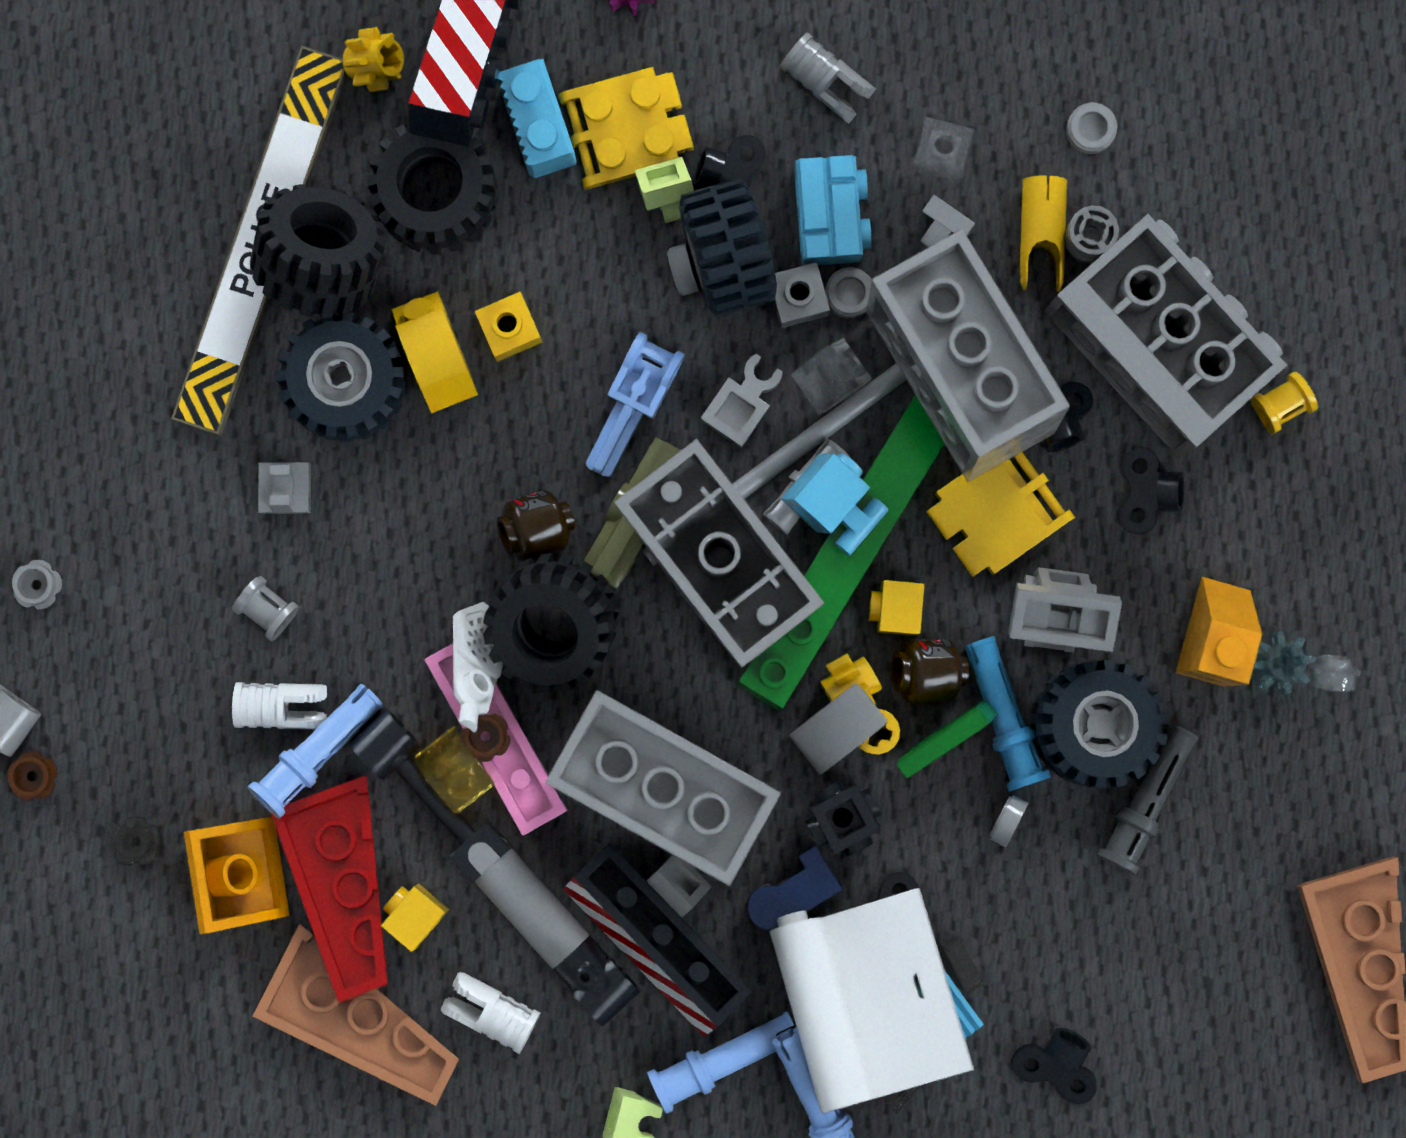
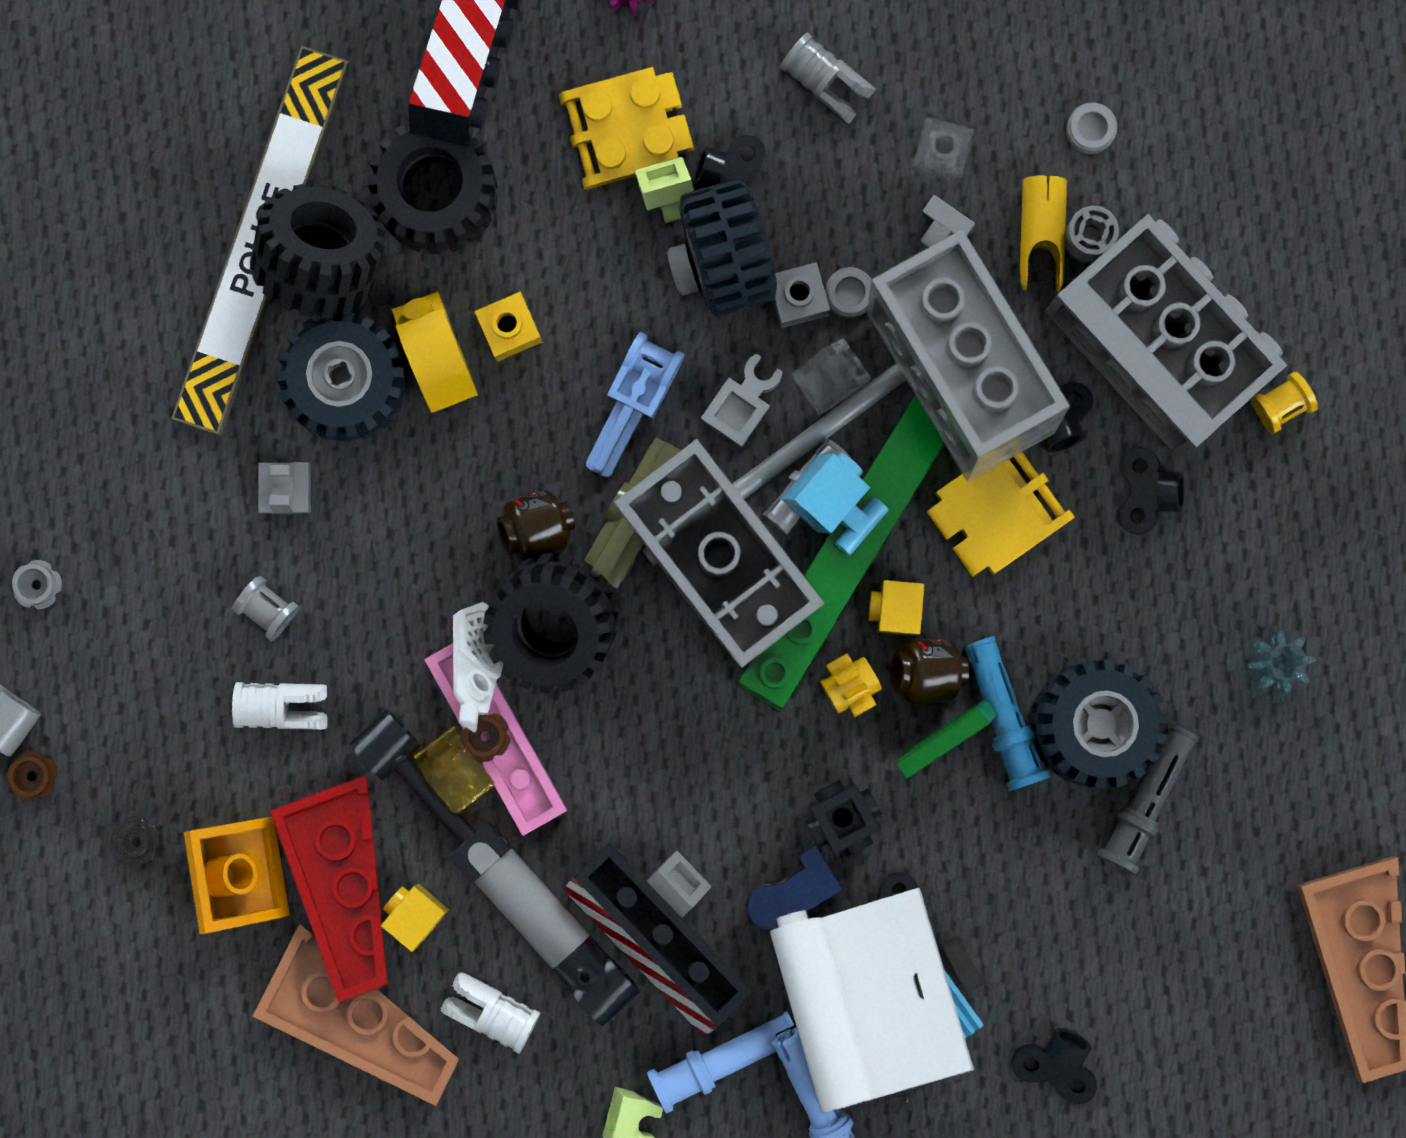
light blue pin [247,684,383,819] -> none
yellow gear [343,27,404,92] -> none
medium azure brick [498,59,577,178] -> none
light grey brick [545,690,781,886] -> none
light grey panel [788,684,887,775] -> none
medium azure brick [794,155,871,266] -> none
yellow bush [858,709,900,755] -> none
light grey tile [989,795,1029,848] -> none
light grey tile [1009,567,1122,653] -> none
light orange slope [1176,577,1262,687] -> none
clear plate [1310,655,1361,691] -> none

